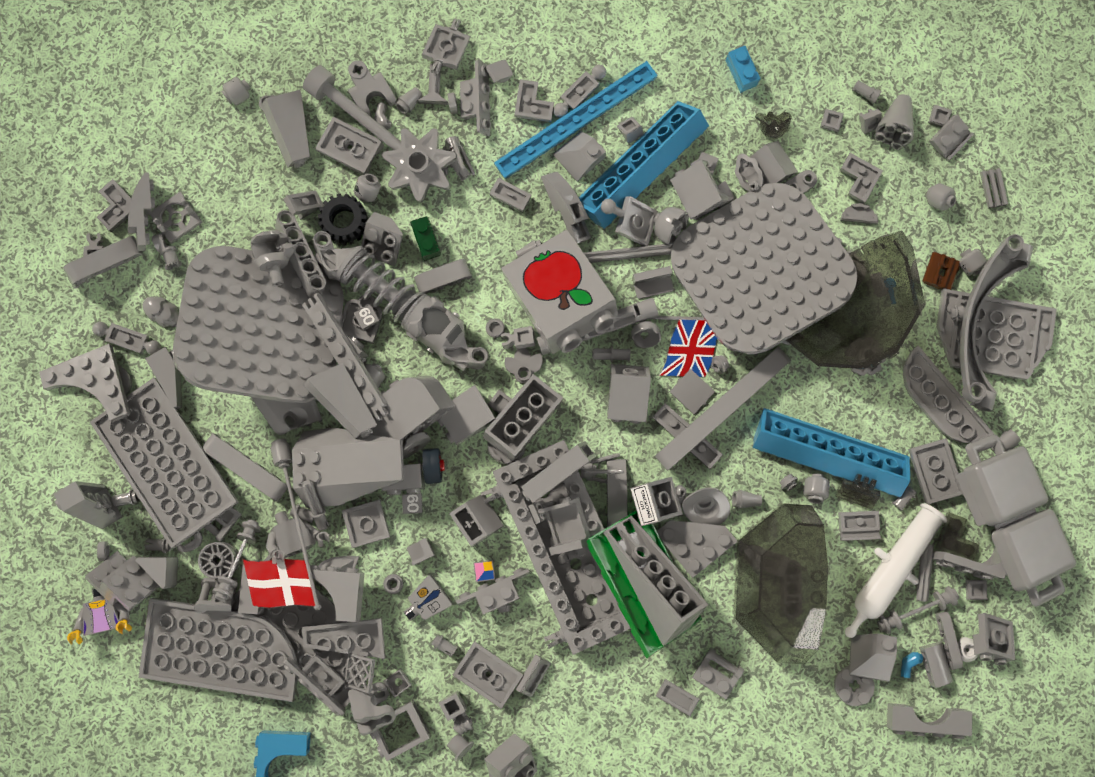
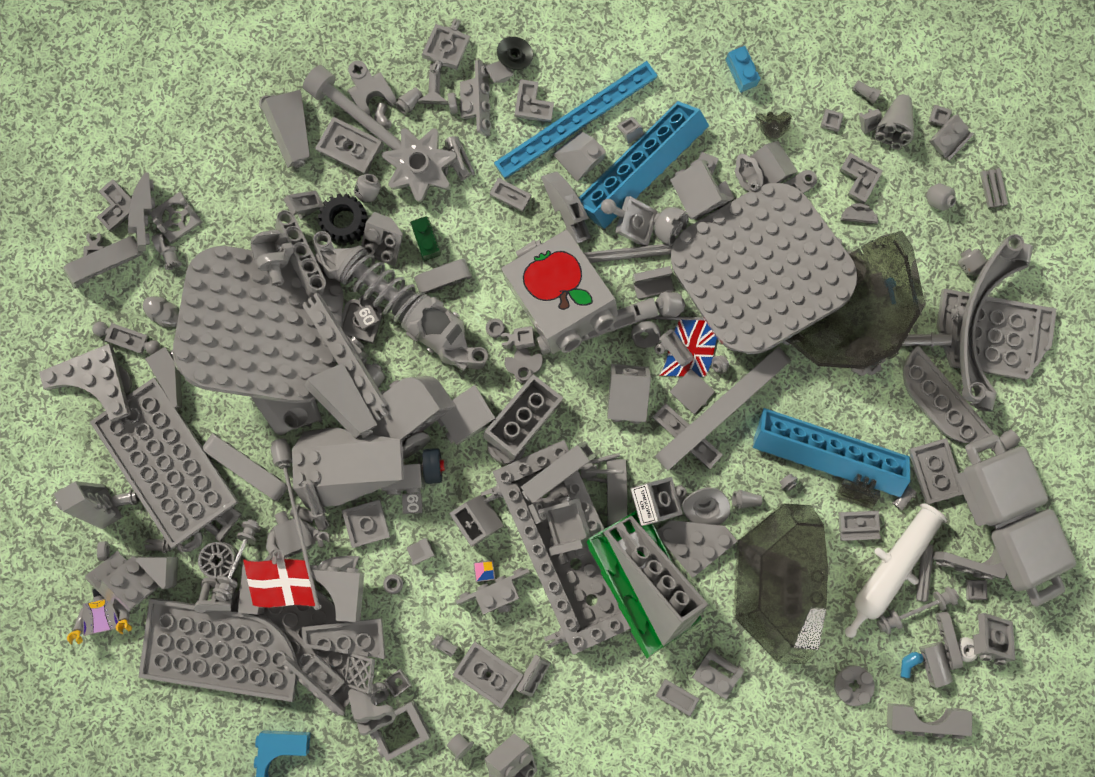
light grey head [221,77,251,105] -> none
light grey torso [404,574,454,621] -> none
light grey brick [439,690,473,735] -> none
light grey tile [488,390,512,414] -> none
light grey plate [553,64,606,118] -> none
light grey axle [592,347,630,362] -> none
light grey head [803,473,830,504] -> none
light grey slope [849,634,897,682] -> none
reddish brown piece [922,252,960,290] -> none
clear smoke plate [935,512,979,561] -> none
none -> pearl dark grey dish [497,37,533,70]
none -> light grey head [655,292,685,317]
none -> light grey piece [655,329,693,367]
none -> light grey axle [892,332,952,347]

